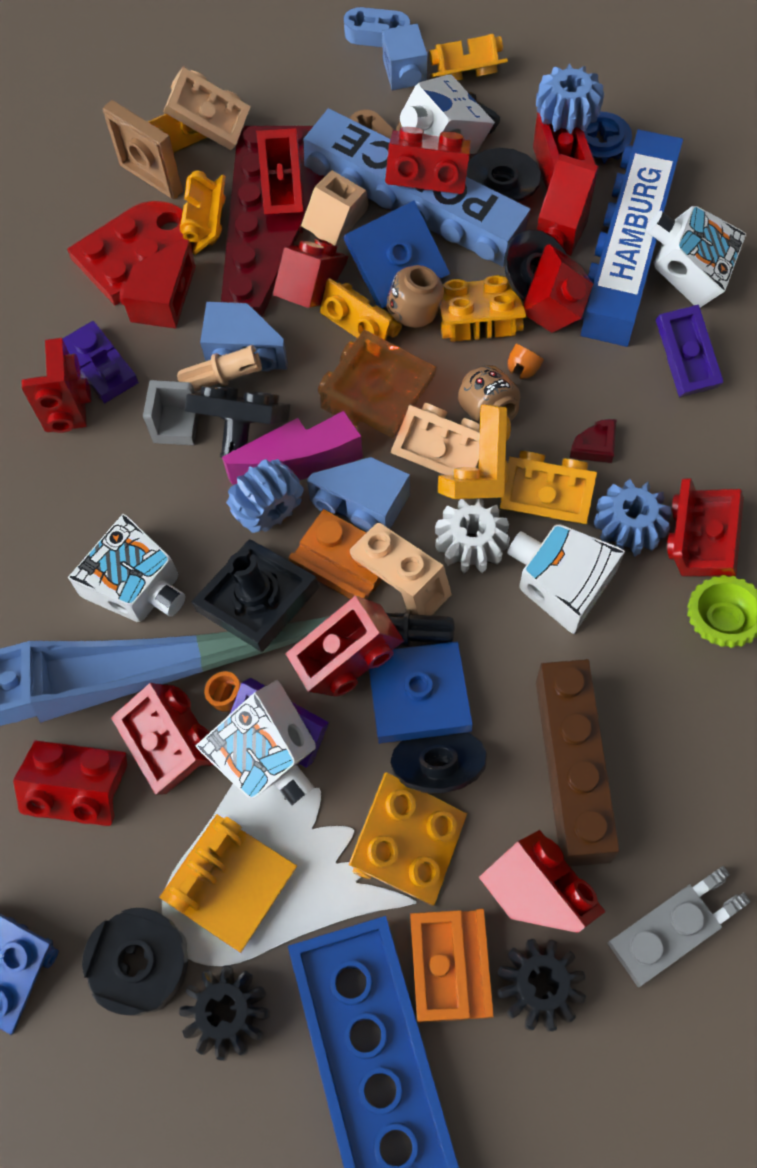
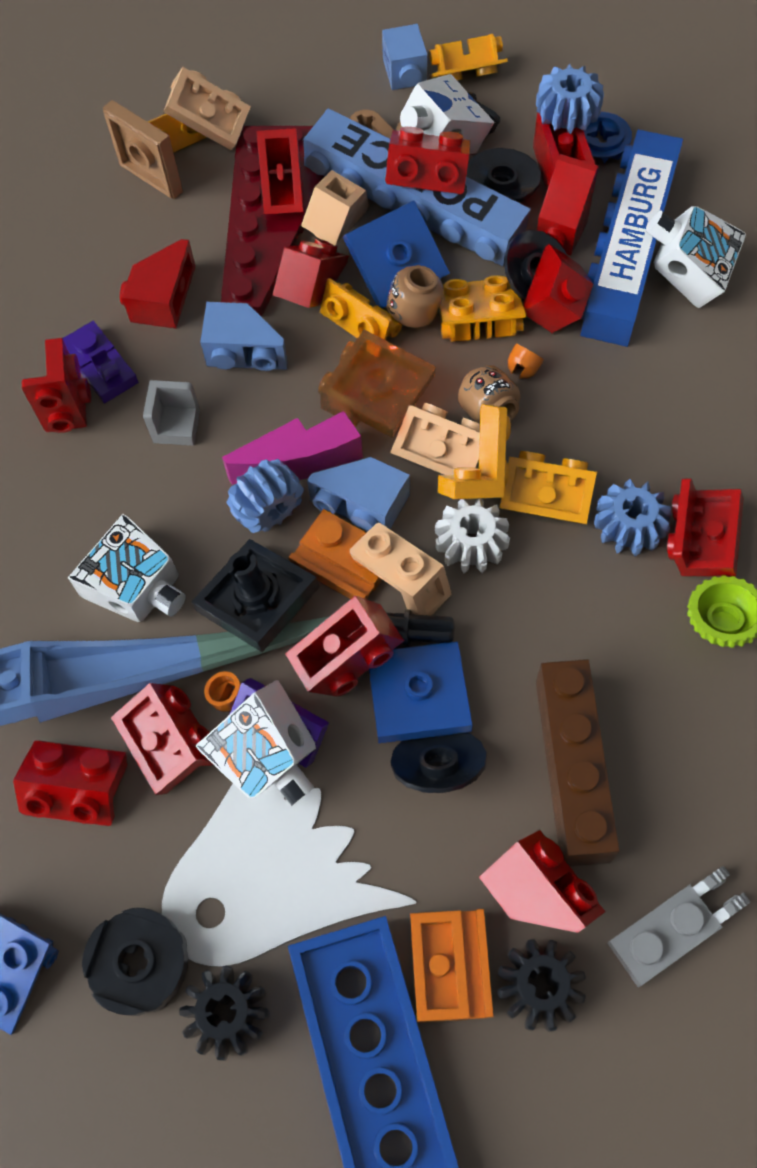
red plate [67,201,193,306] -> none
light orange hinge [159,814,297,953] -> none
light nougat axle [177,345,262,391] -> none
light orange hinge [180,170,226,255] -> none
black plate [185,386,290,458] -> none
medium blue beam [344,7,410,47] -> none
light orange hinge [349,772,467,906] -> none
white torso [507,525,625,634] -> none
dark red tile [569,419,617,463] -> none
dark purple plate [655,304,724,398] -> none

